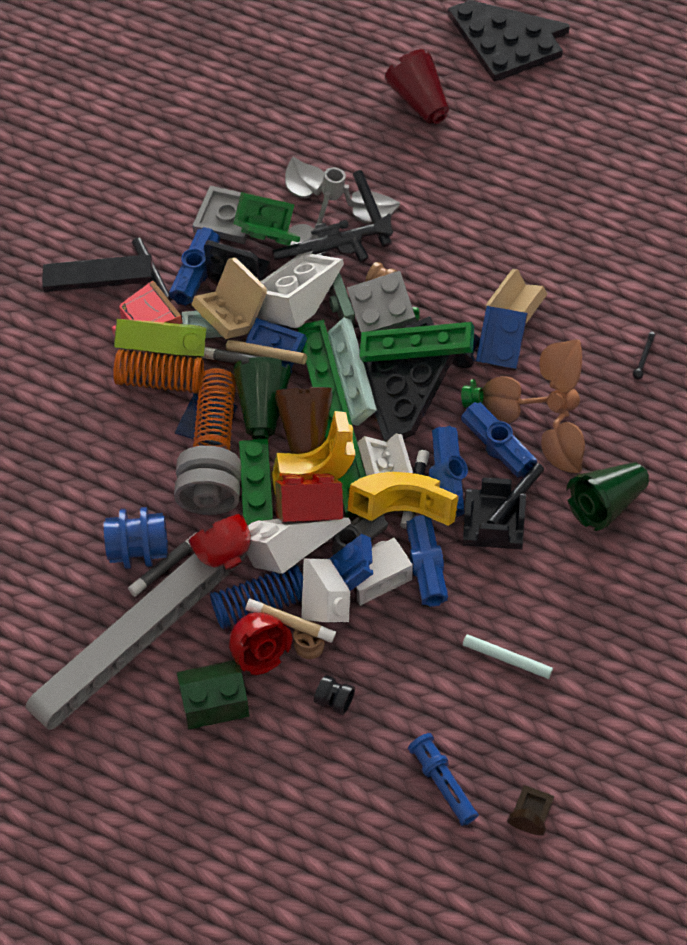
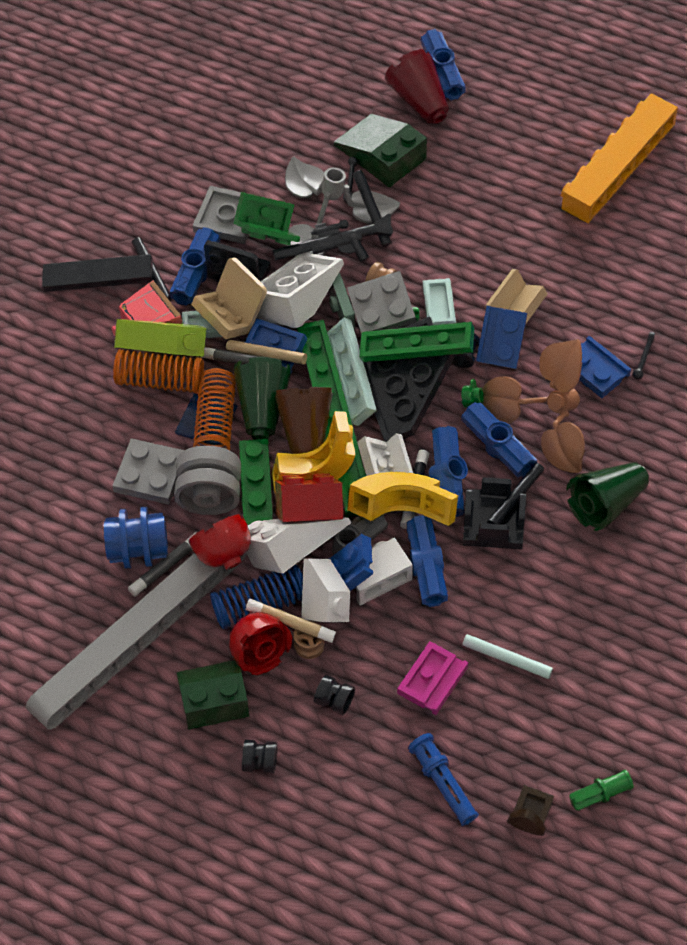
black wing [448,0,570,82] -> none
none -> light grey plate [112,439,185,505]
none -> black wheel [242,739,278,774]
none -> dark green slope [334,114,427,188]
none -> black hinge [343,156,358,203]
none -> dark pink plate [397,641,468,715]
none -> blue piece [421,29,466,100]
none -> light aqua tile [423,278,456,325]
none -> light orange brick [561,93,678,224]
none -> green axle [569,770,634,811]
none -> blue plate [579,336,631,399]

